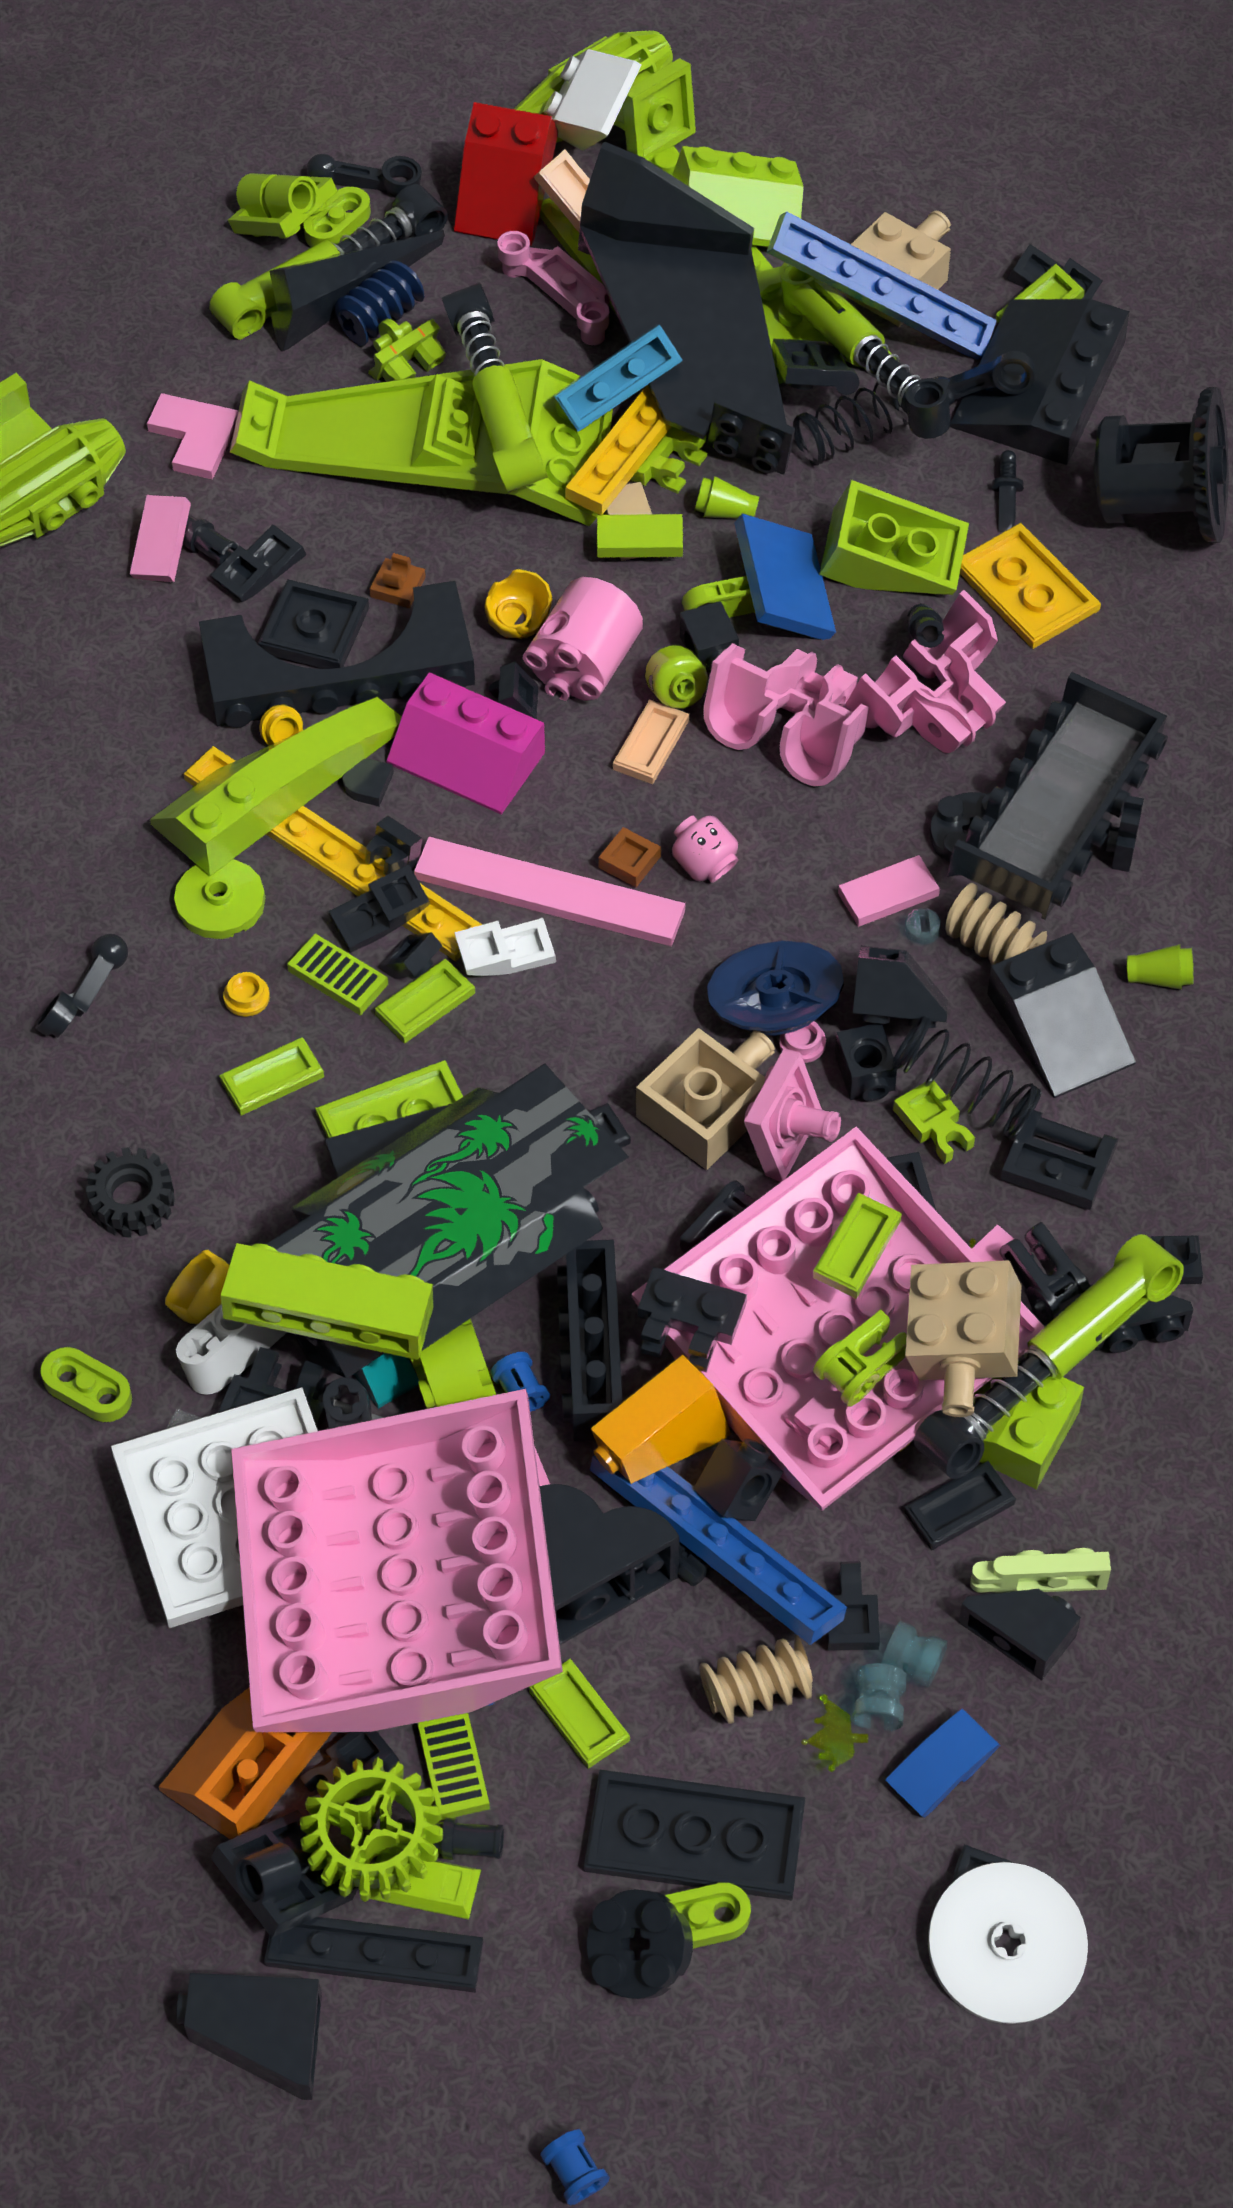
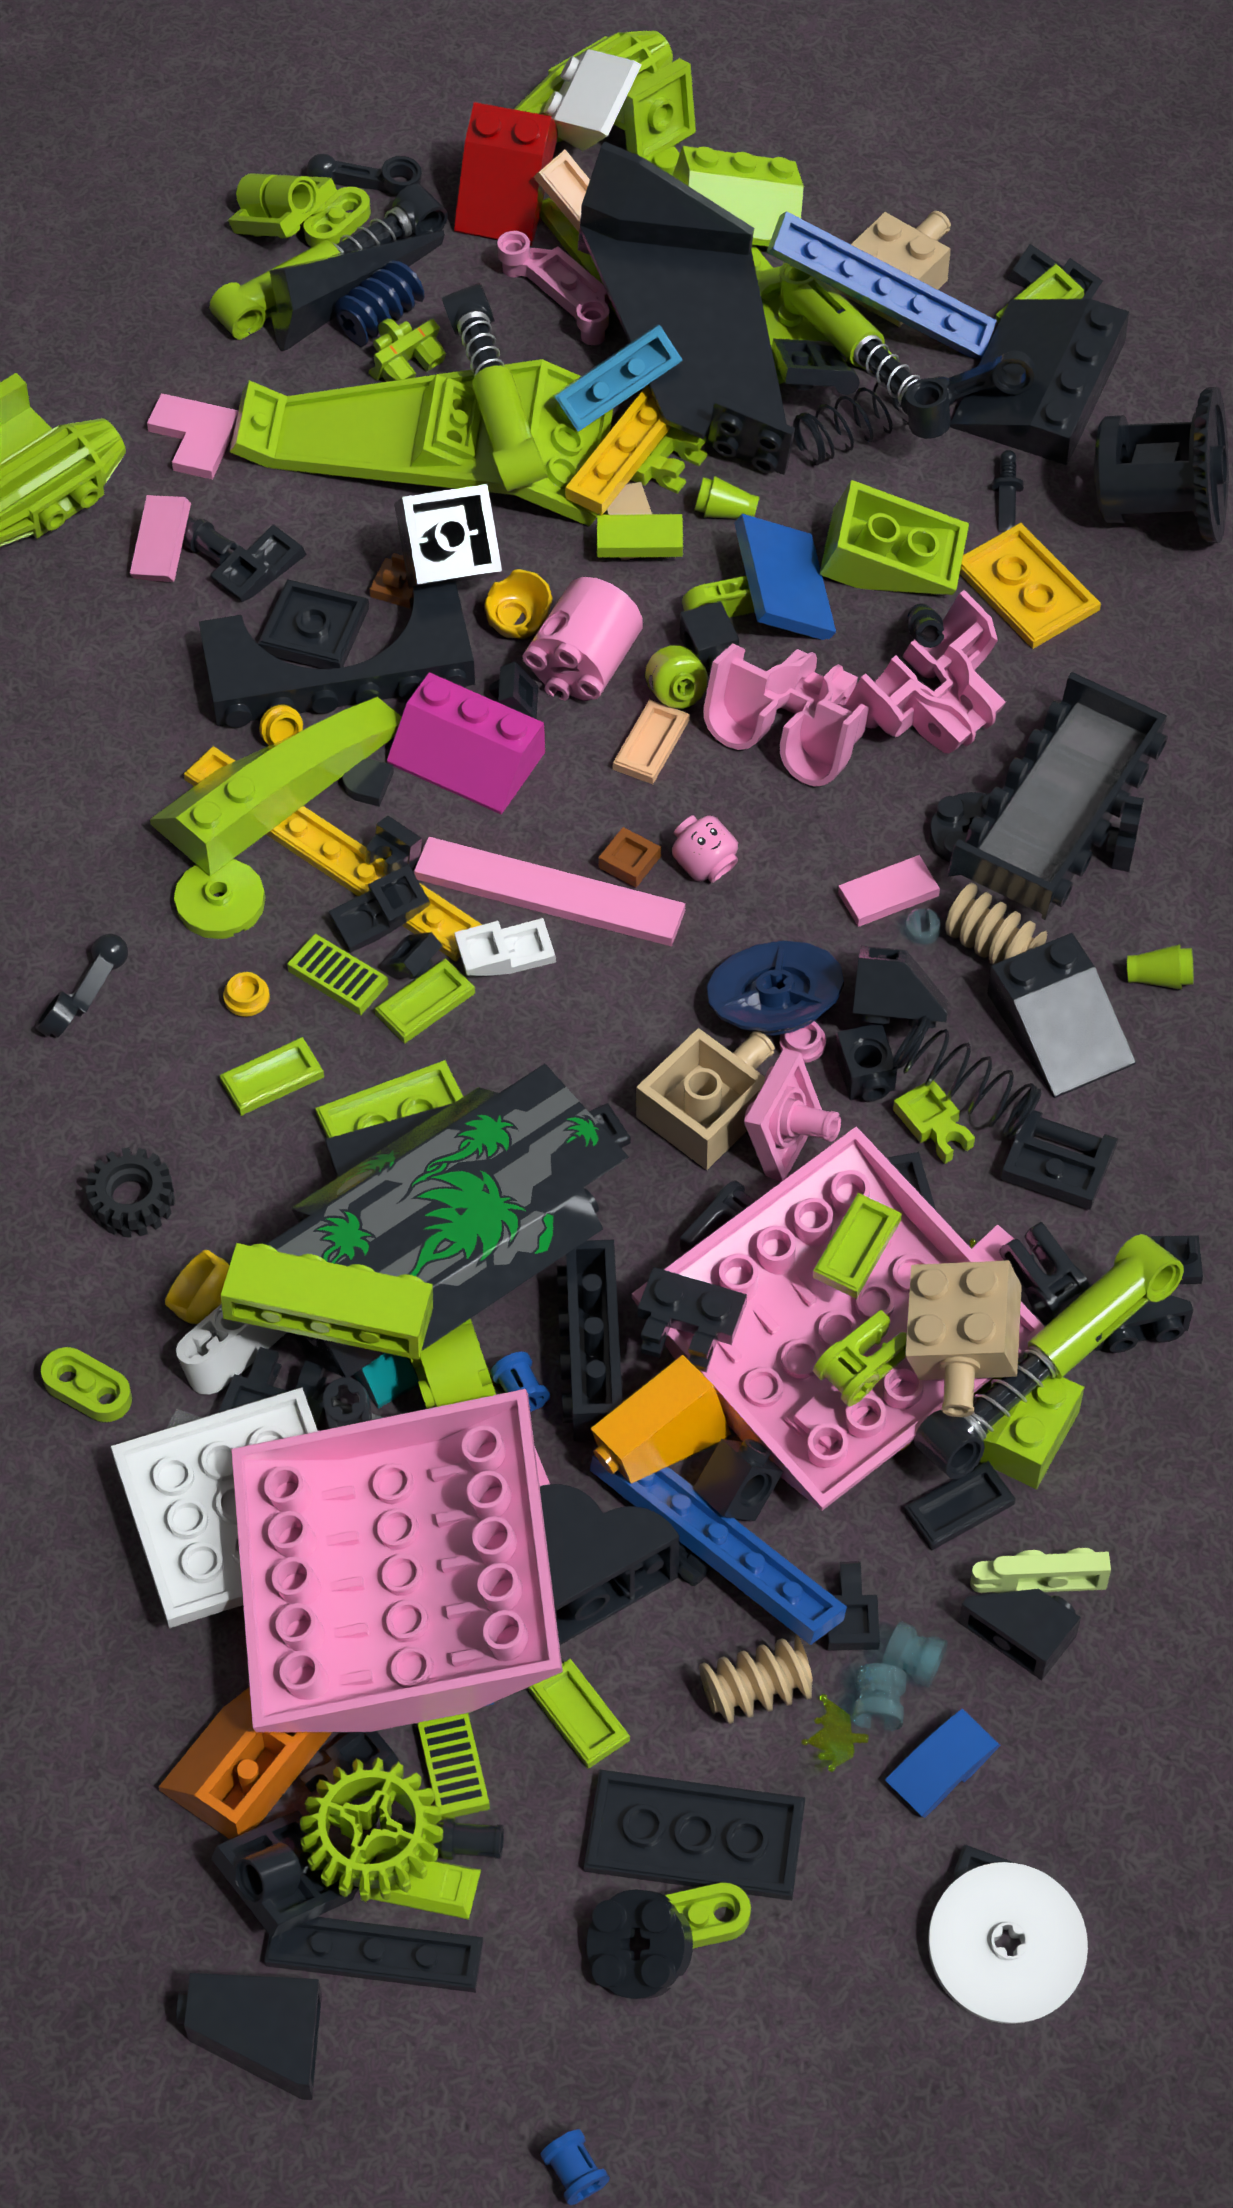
none -> piece [394,484,502,589]

